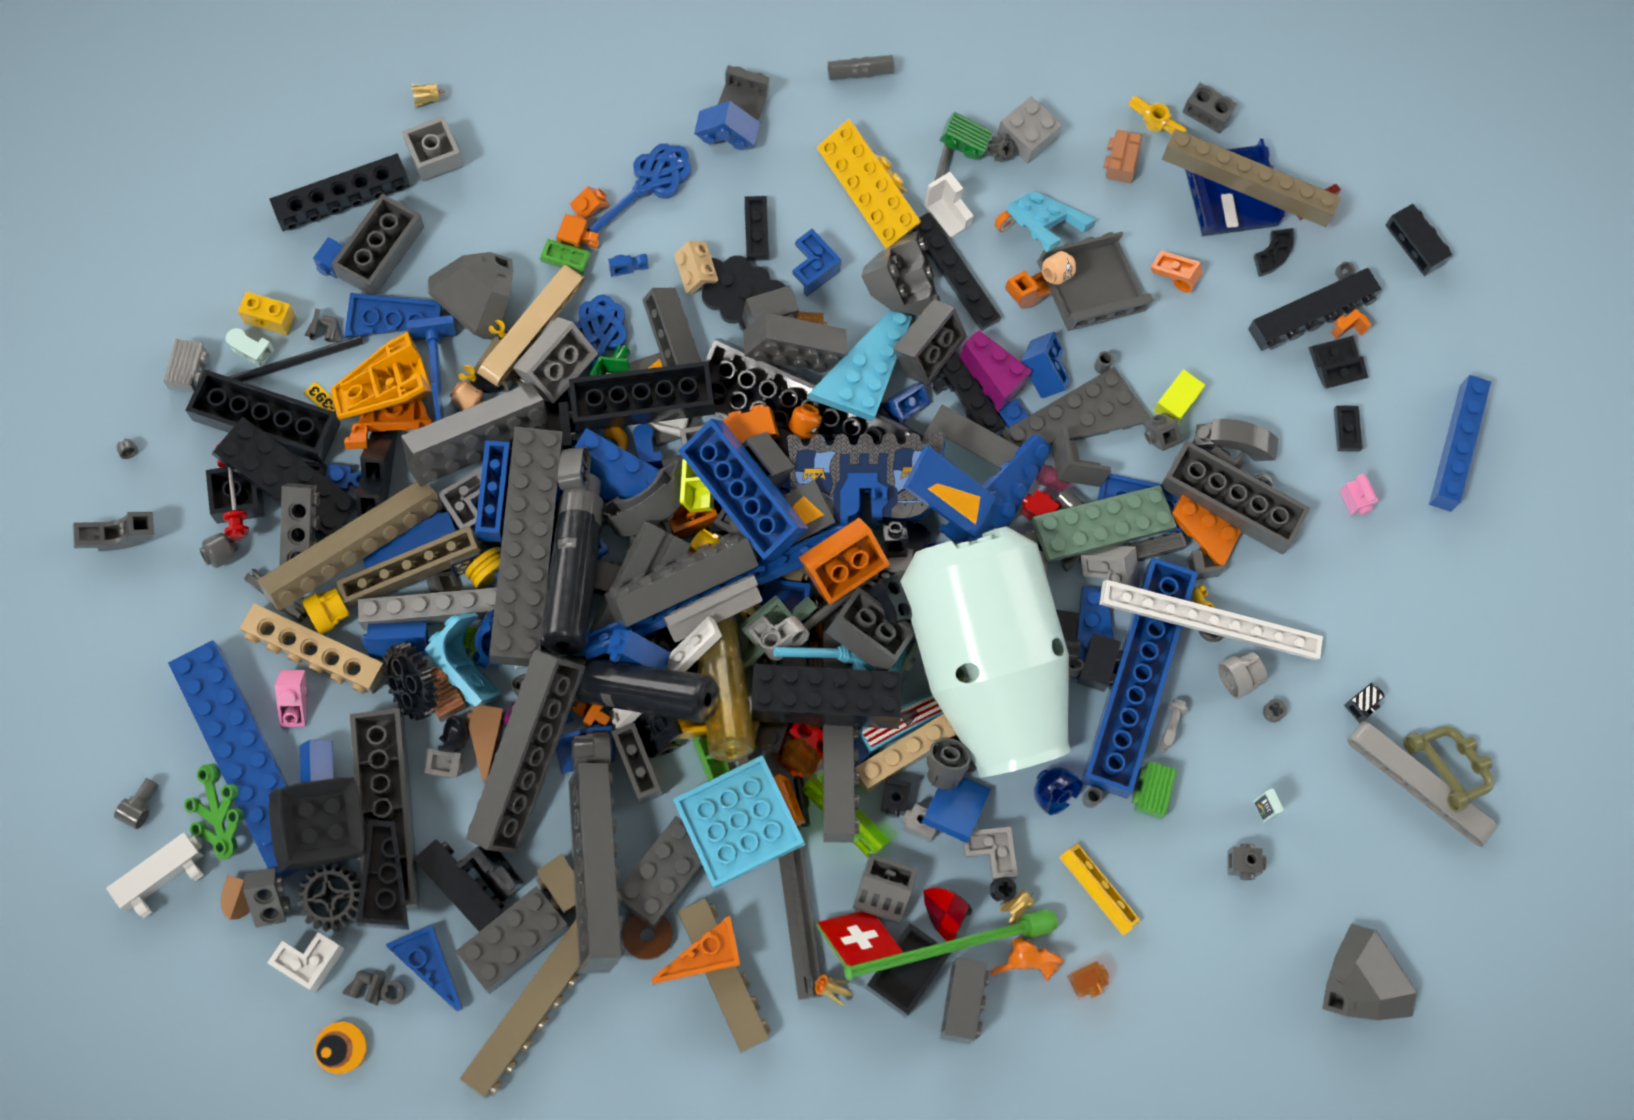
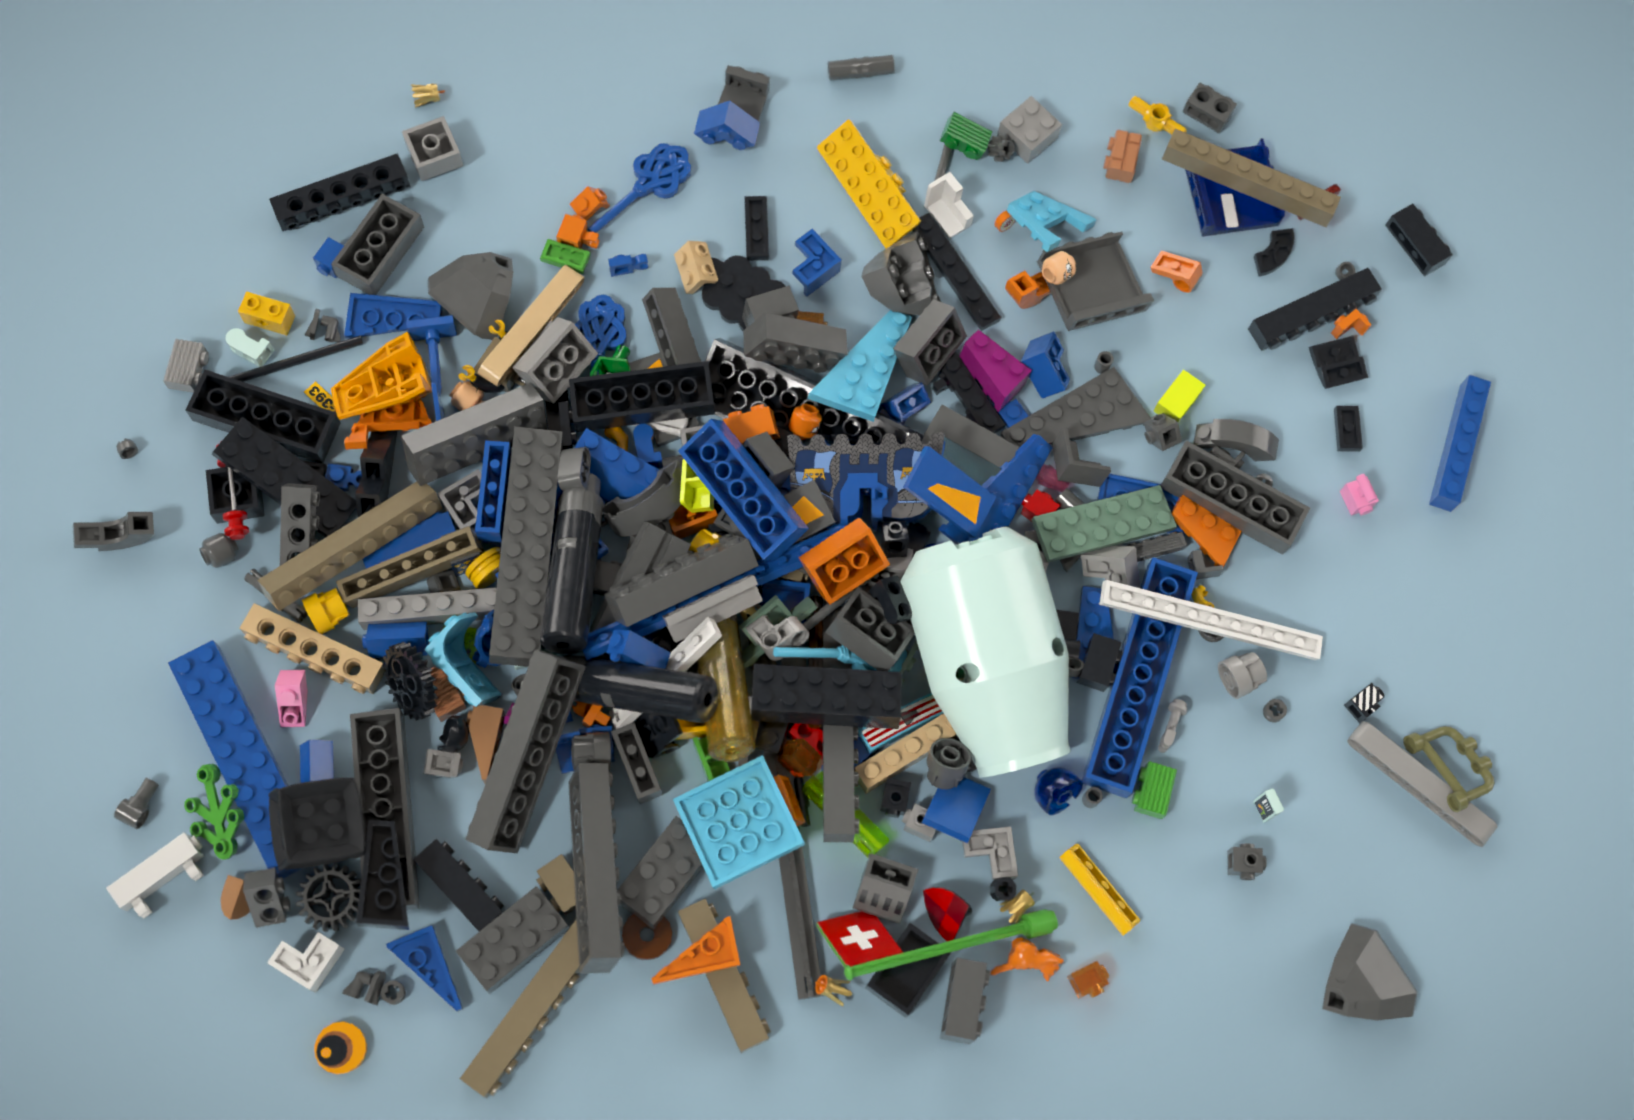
black panel [456,846,525,902] -> none

